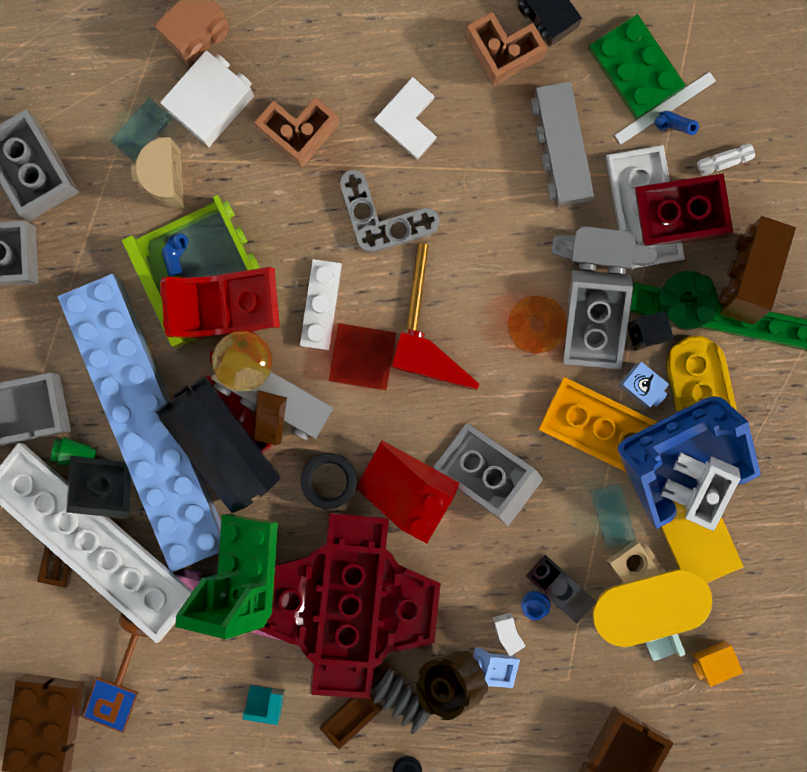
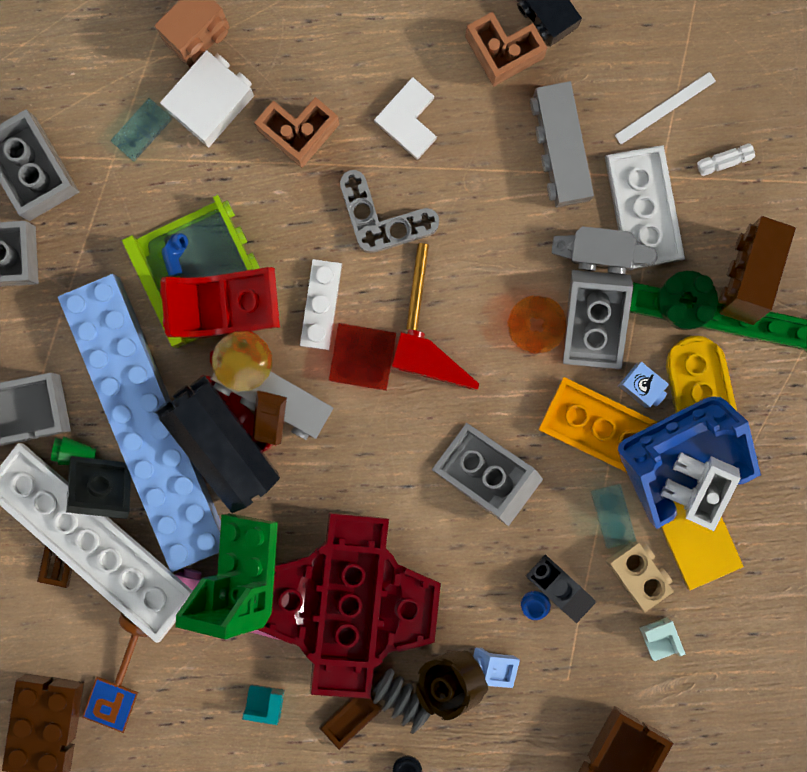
tan brick [131,137,184,208] -> none
black tyre [301,453,357,509] -> none
red slope [356,440,460,544] -> none
white piece [492,613,526,656] -> none
green plate [588,14,686,120] -> none
yellow tile [592,569,712,647] -> none
black slope [627,311,674,352] -> none
dark red slope [634,173,734,246] -> none
blue arm [654,110,699,135] -> none
light orange brick [692,641,743,687] -> none

